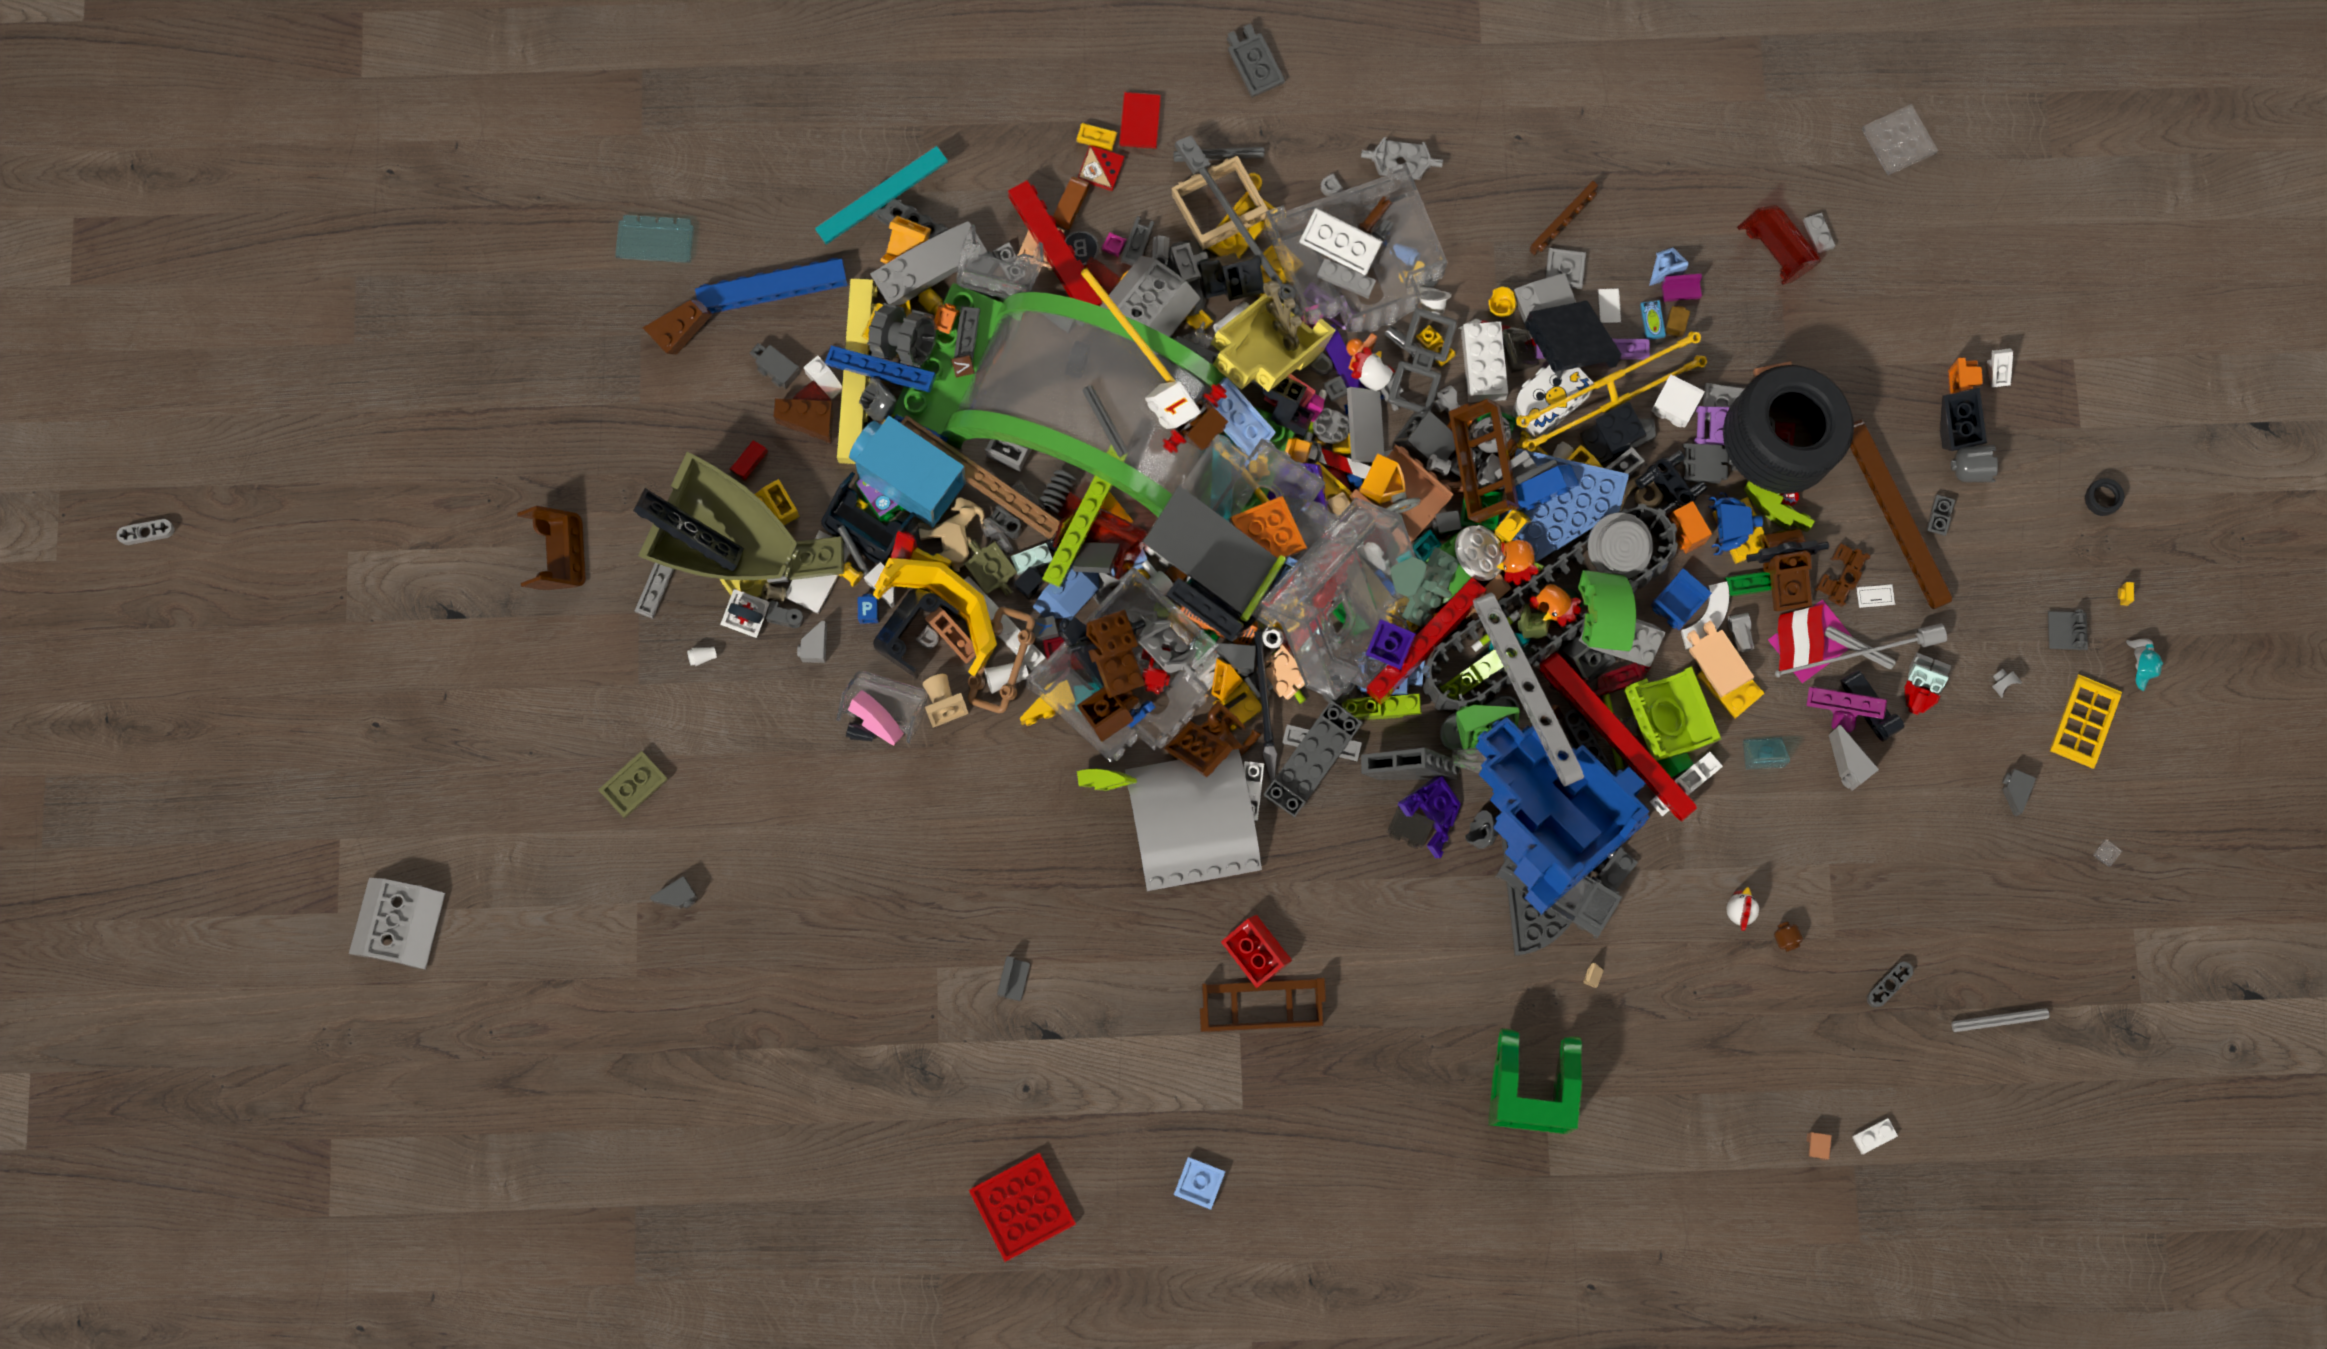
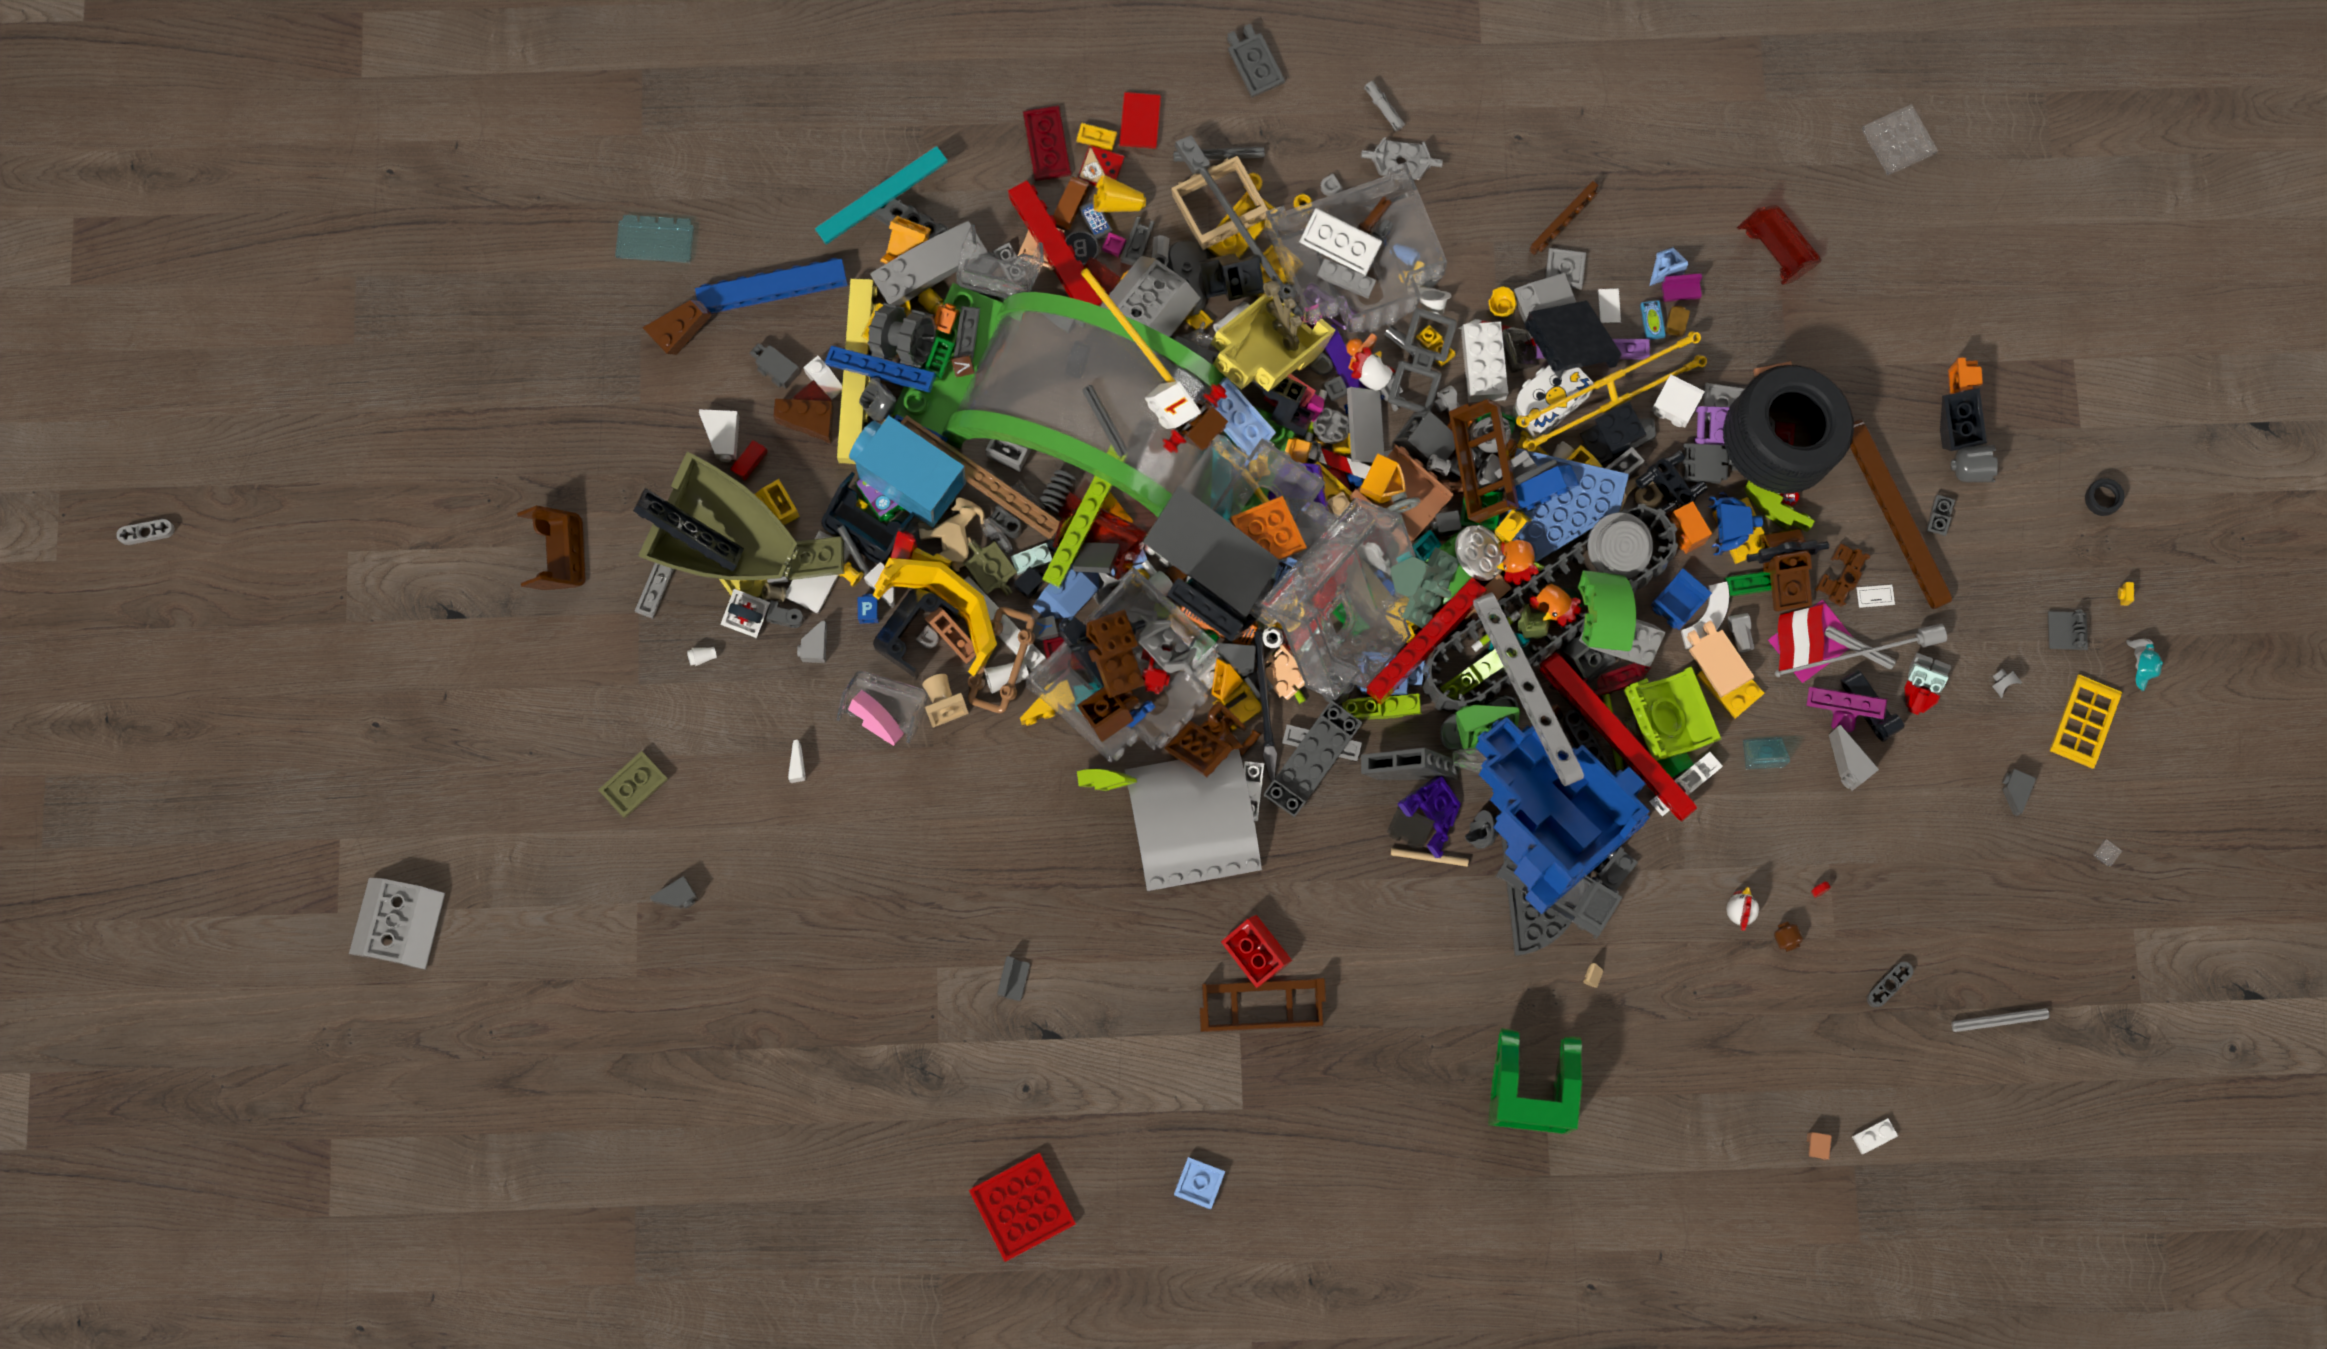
black cone [845,721,874,742] -> none
light grey plate [1171,243,1208,282] -> none
lime bar [1240,555,1286,622] -> none
dark purple slope [1365,619,1416,670] -> none
light grey plate [1803,213,1835,254] -> none
white slope [1987,348,2013,387] -> none
none -> white slope [699,410,740,462]
none -> white slope [788,740,806,783]
none -> green slope [924,337,956,379]
none -> dark red tile [1023,105,1071,182]
none -> tile [1079,200,1112,240]
none -> yellow cone [1093,175,1146,212]
none -> yellow plate [1294,194,1312,213]
none -> light grey pin [1364,81,1405,131]
none -> tan bar [1390,848,1469,866]
none -> red tile [1811,881,1831,898]

